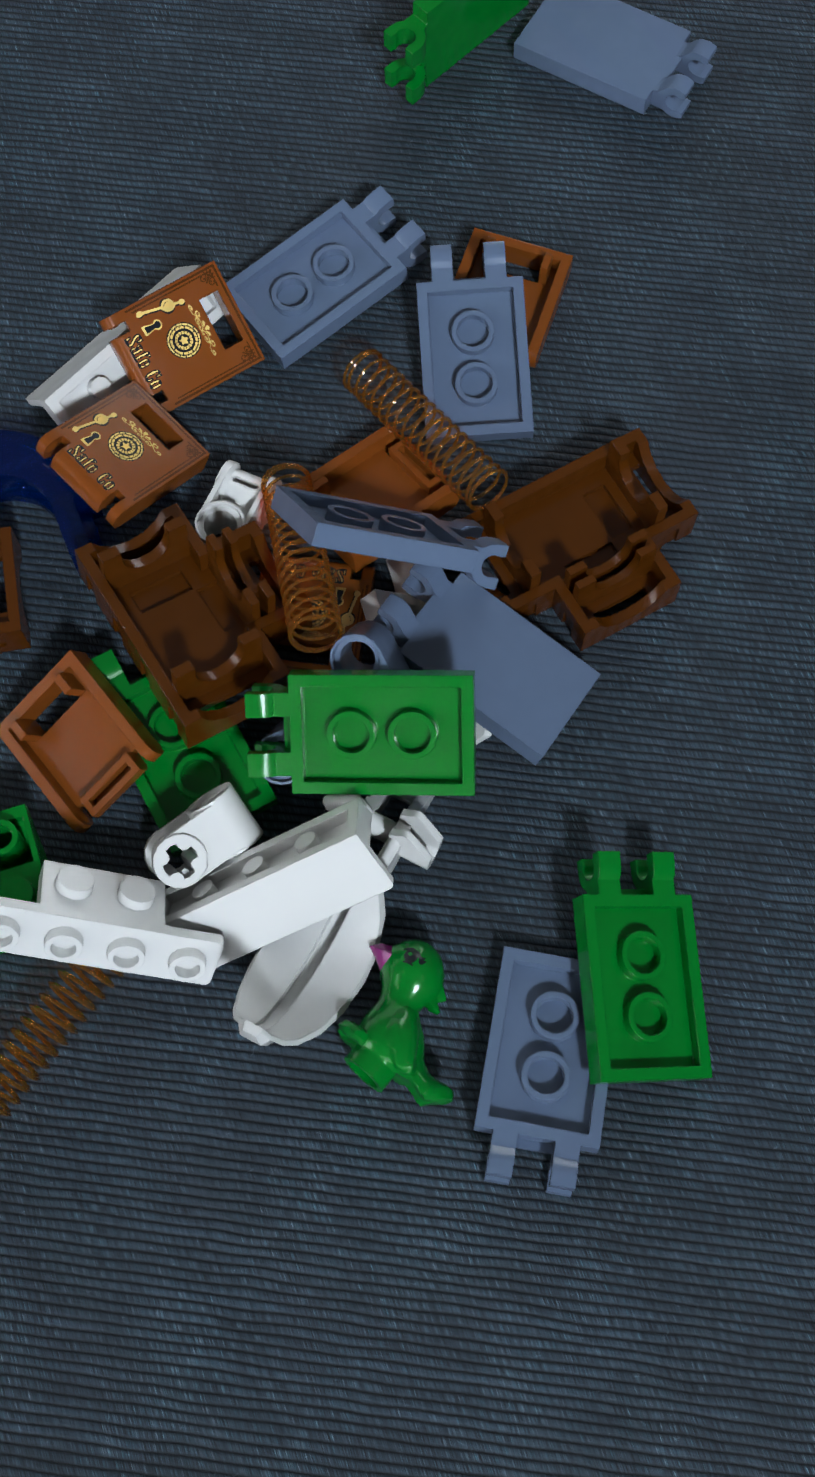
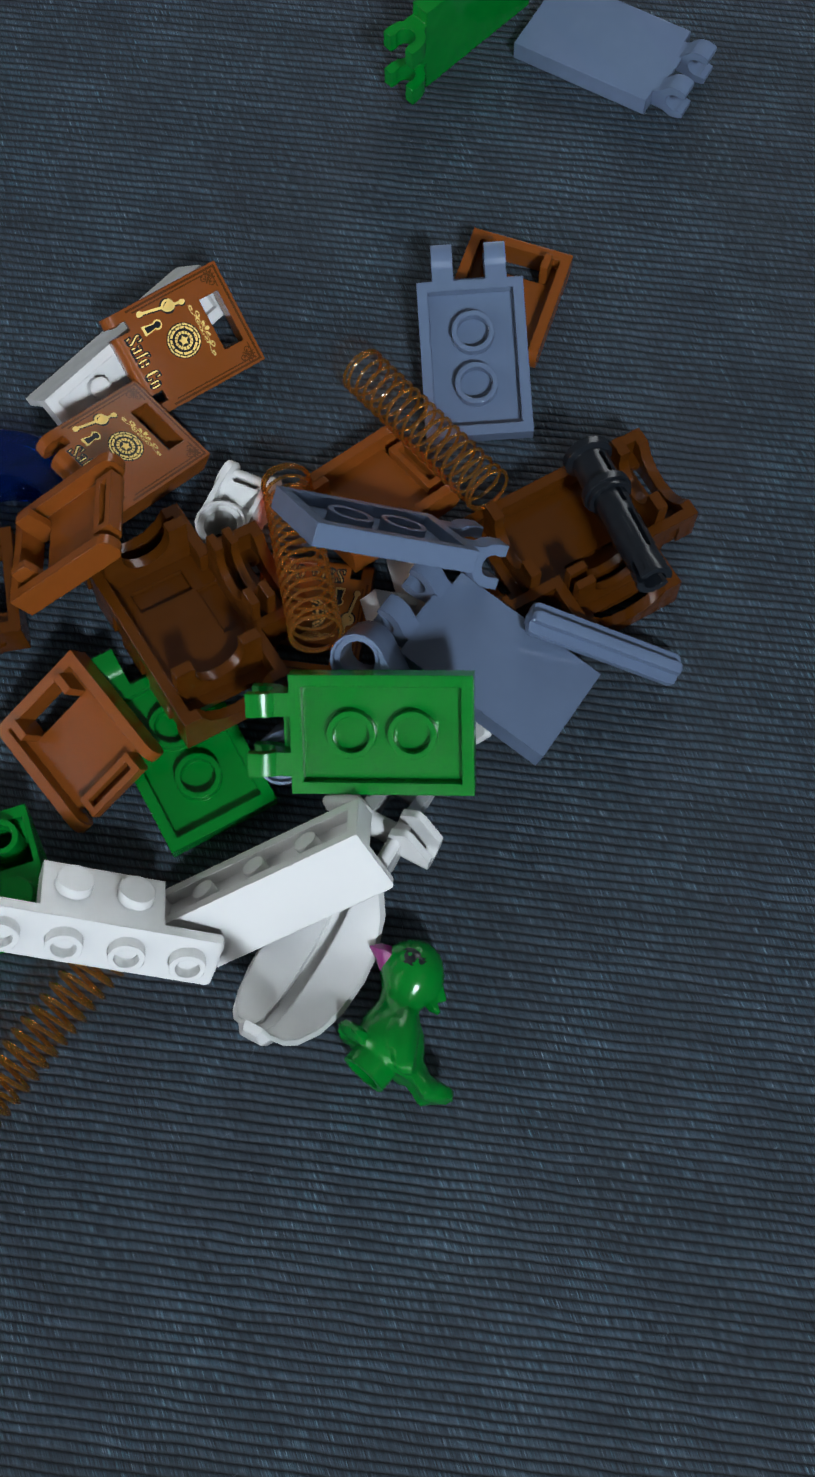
white piece [144,782,263,888] -> none
sand blue tile [226,185,428,369] -> none
sand blue tile [473,946,608,1197] -> none
green tile [572,851,713,1085] -> none
none -> dark orange container [9,452,125,616]
none -> sand blue axle [524,602,683,686]
none -> black pin [563,435,672,593]

